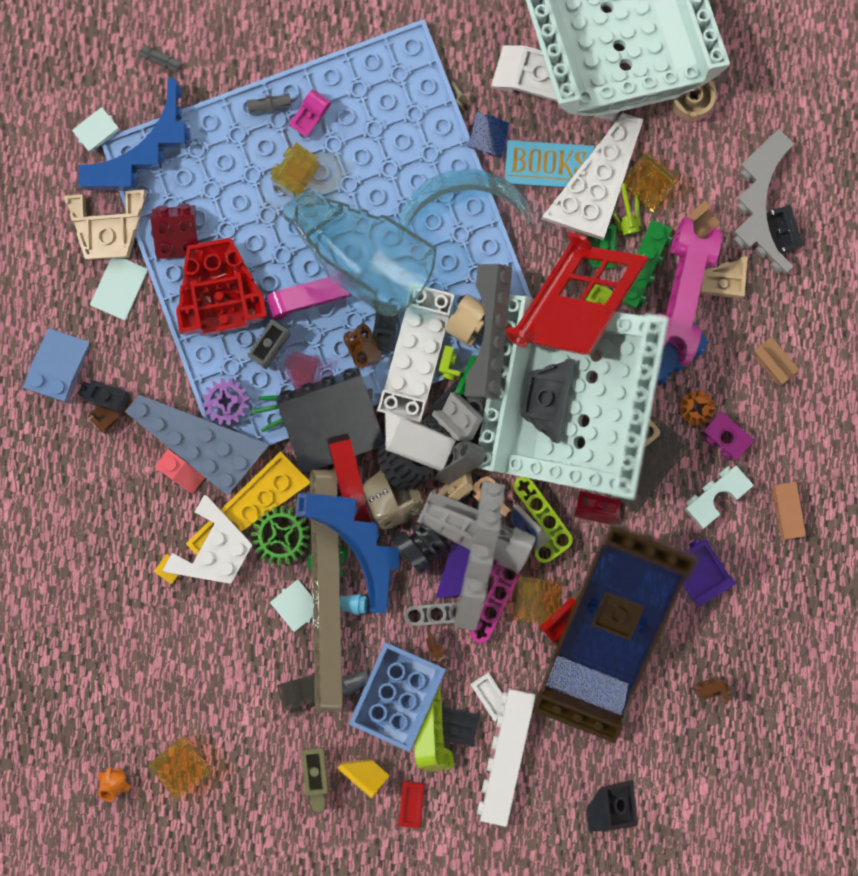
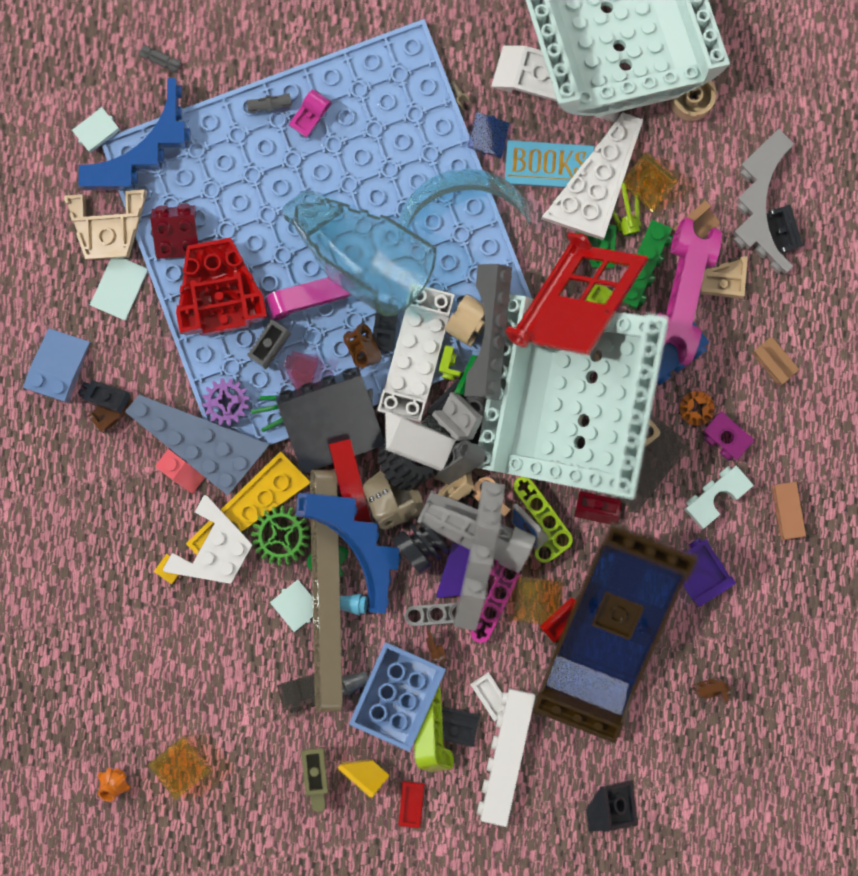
clear yellow brick [270,142,320,201] -> none
black wing [520,358,575,444] -> none

